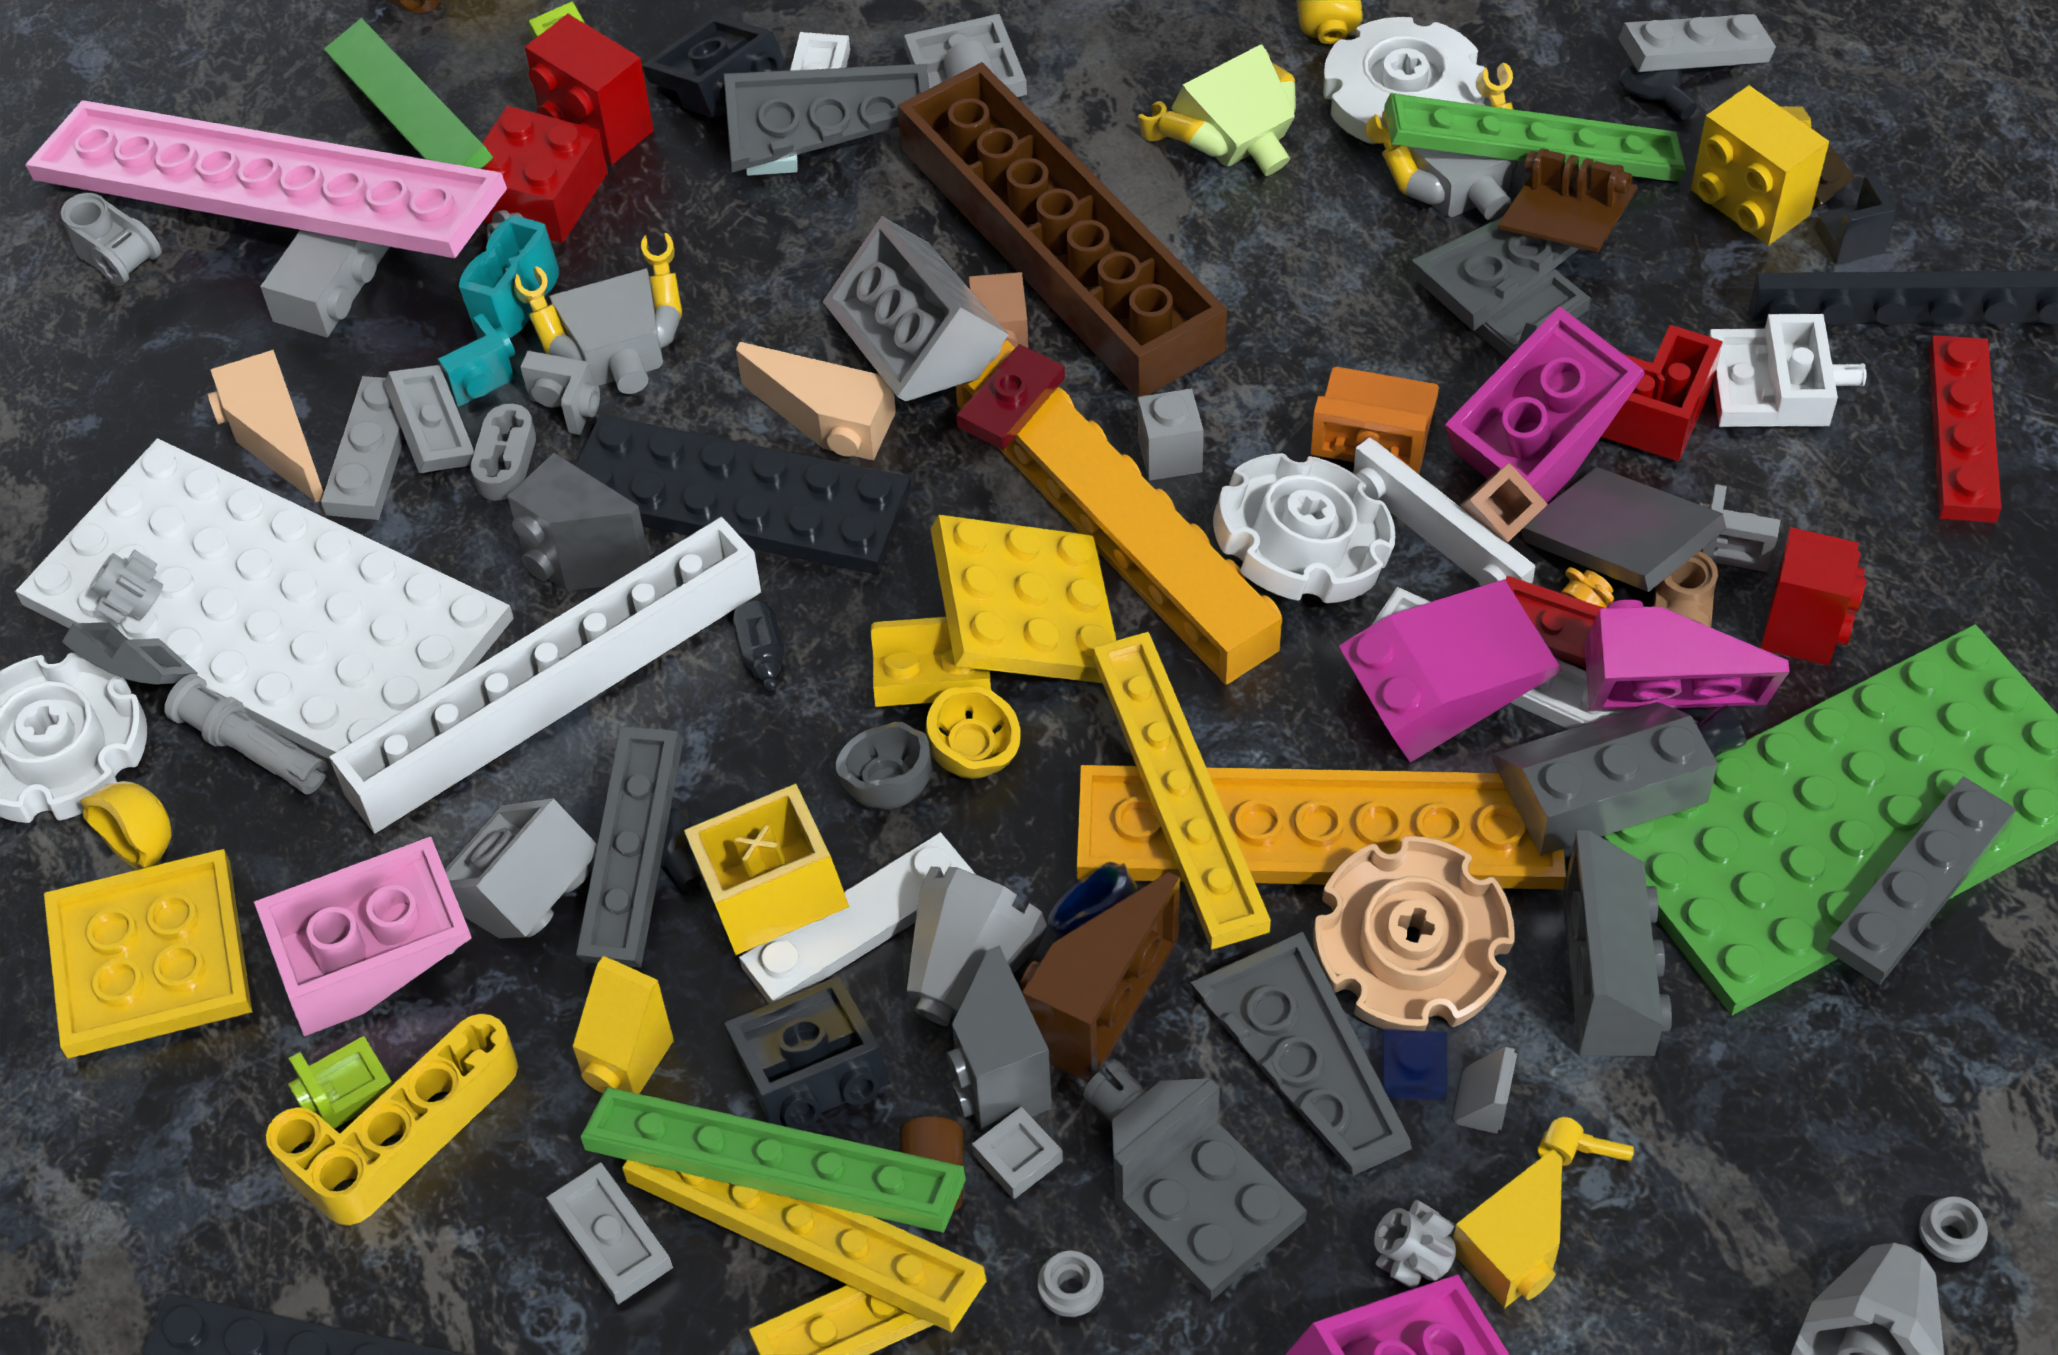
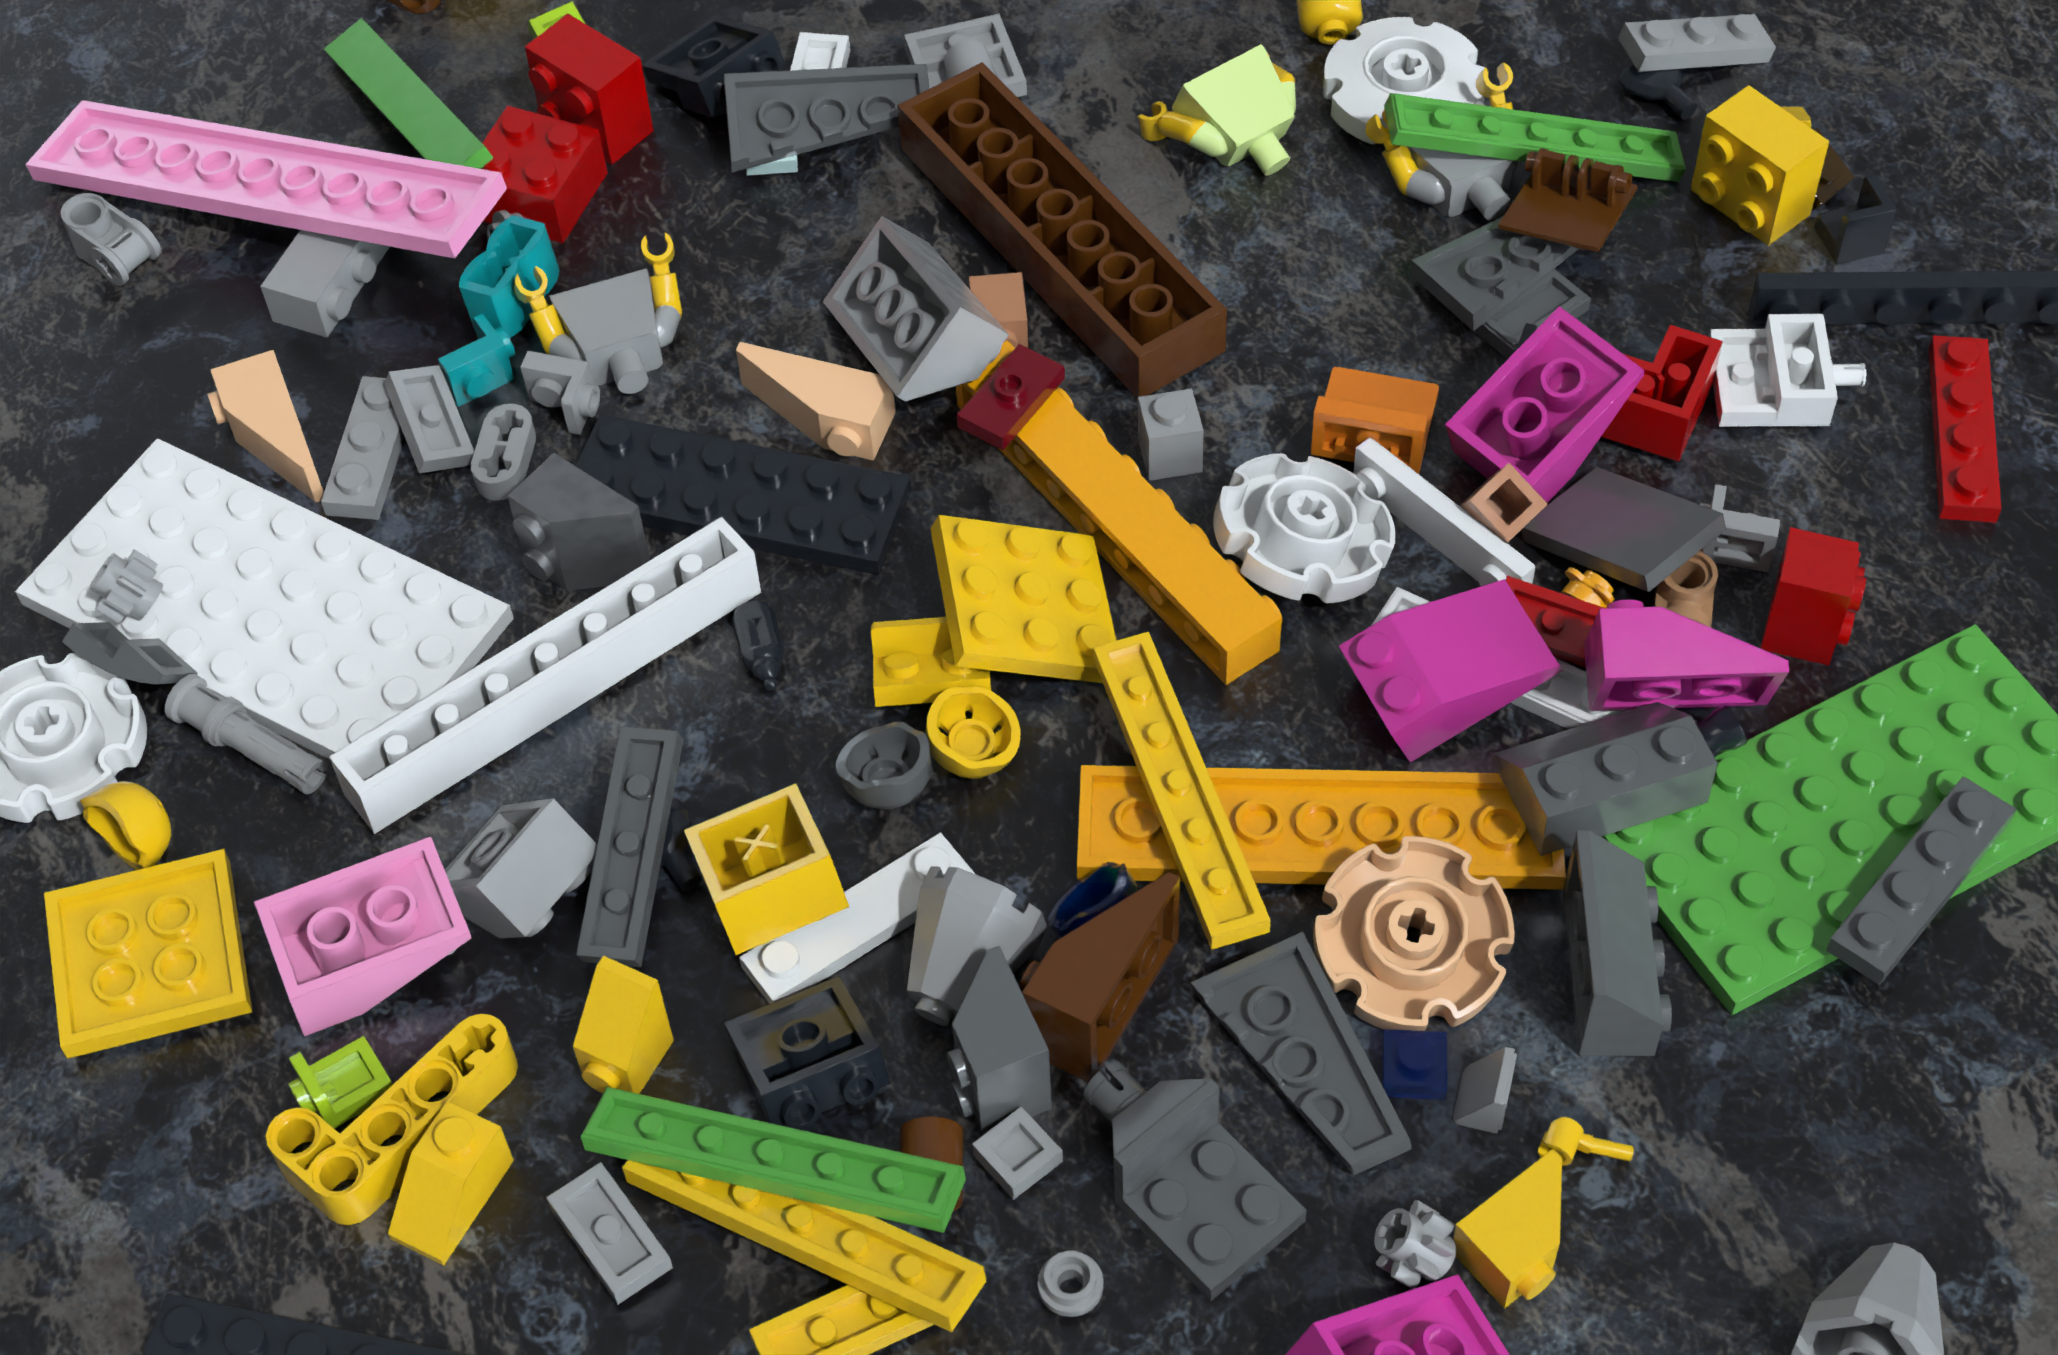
light grey plate [1919,1197,1988,1262] -> none
none -> yellow slope [388,1101,514,1266]

